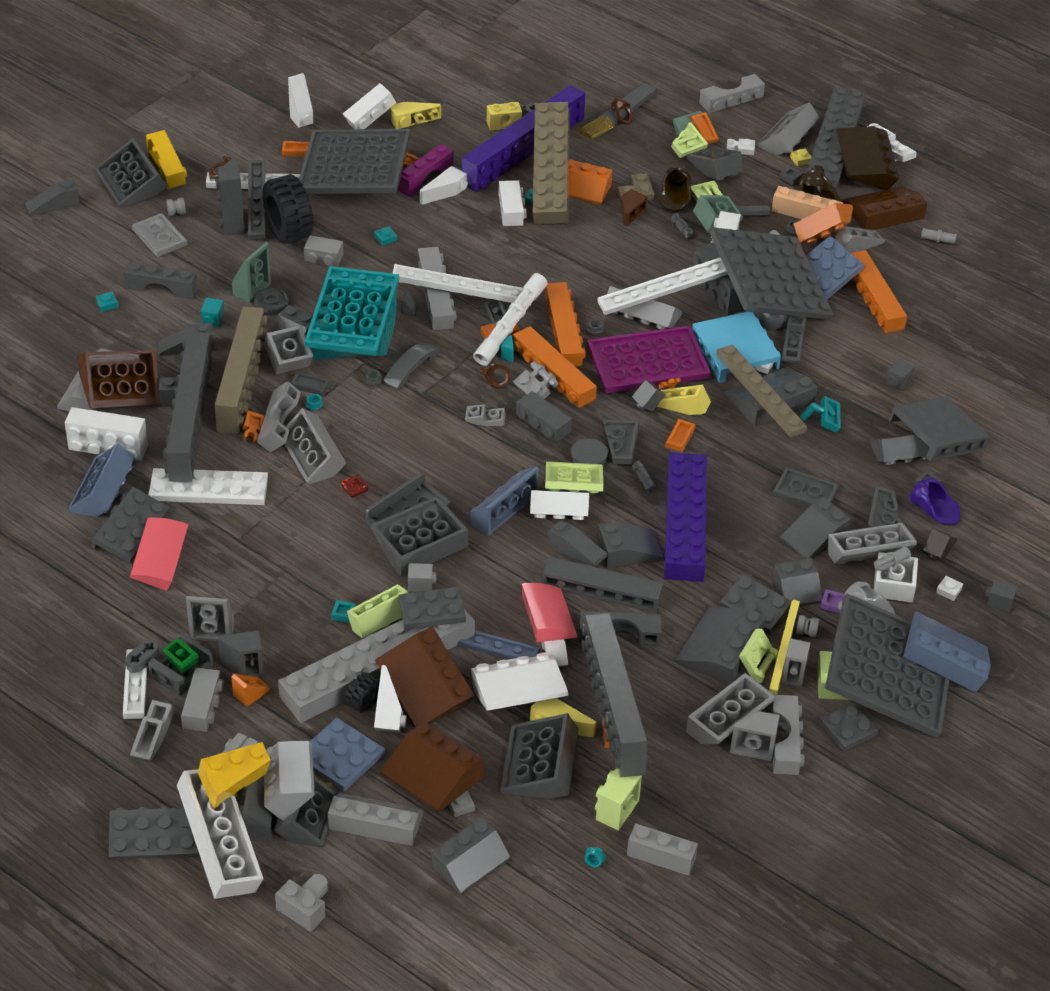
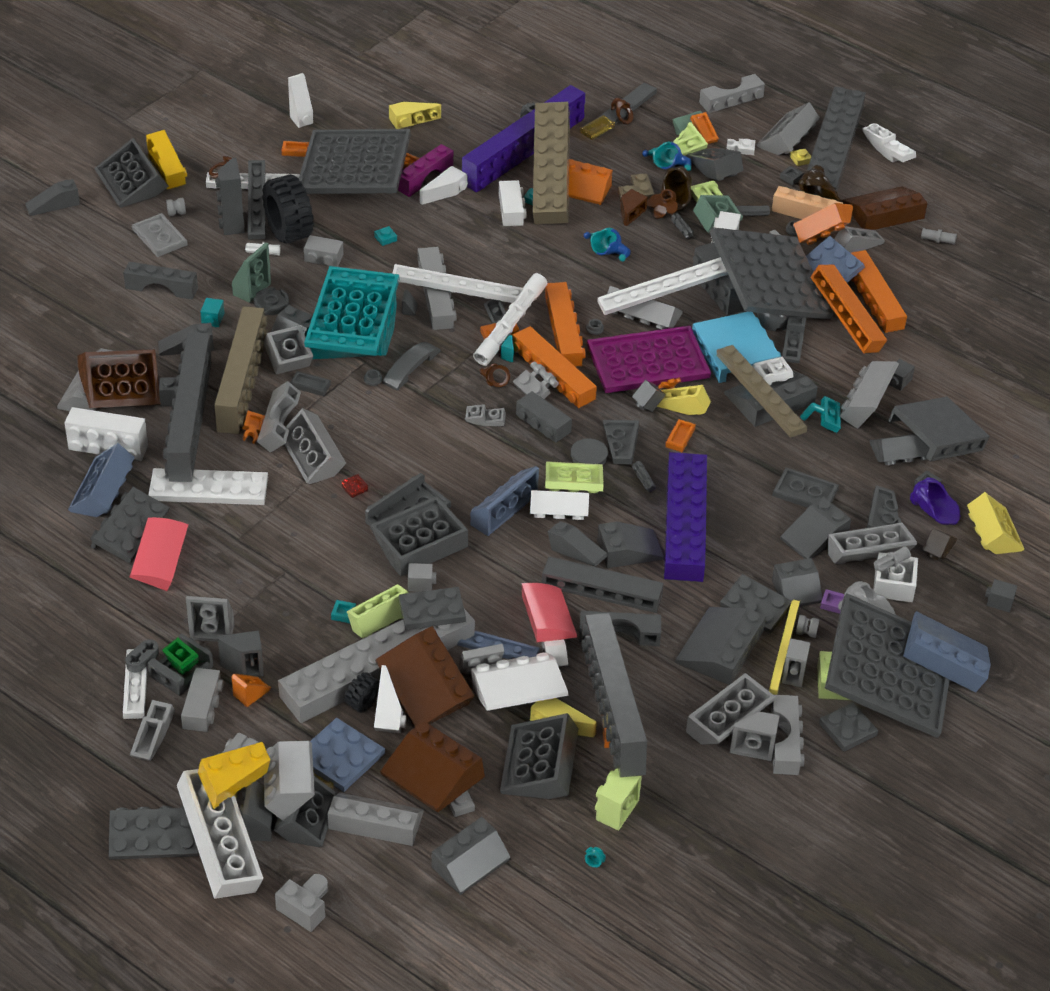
teal plate [95,292,119,312] -> none
teal plate [305,394,323,411] -> none
white brick [343,83,396,129] -> none
light yellow brick [486,102,522,131] -> none
light grey brick [627,823,698,876] -> none
yellowish green plate [739,629,779,683] -> none
dark brown slope [836,126,899,190] -> none
white plate [936,576,963,601] -> none
none -> white axle [245,242,281,256]
none -> light grey plate [458,644,504,674]
none -> piece [584,227,631,262]
none -> teal piece [642,142,692,171]
none -> reddish brown plate [647,189,678,219]
none -> white plate [752,357,793,385]
none -> orange brick [810,264,887,353]
none -> light grey slope [840,361,899,429]
none -> light yellow slope [967,492,1024,554]

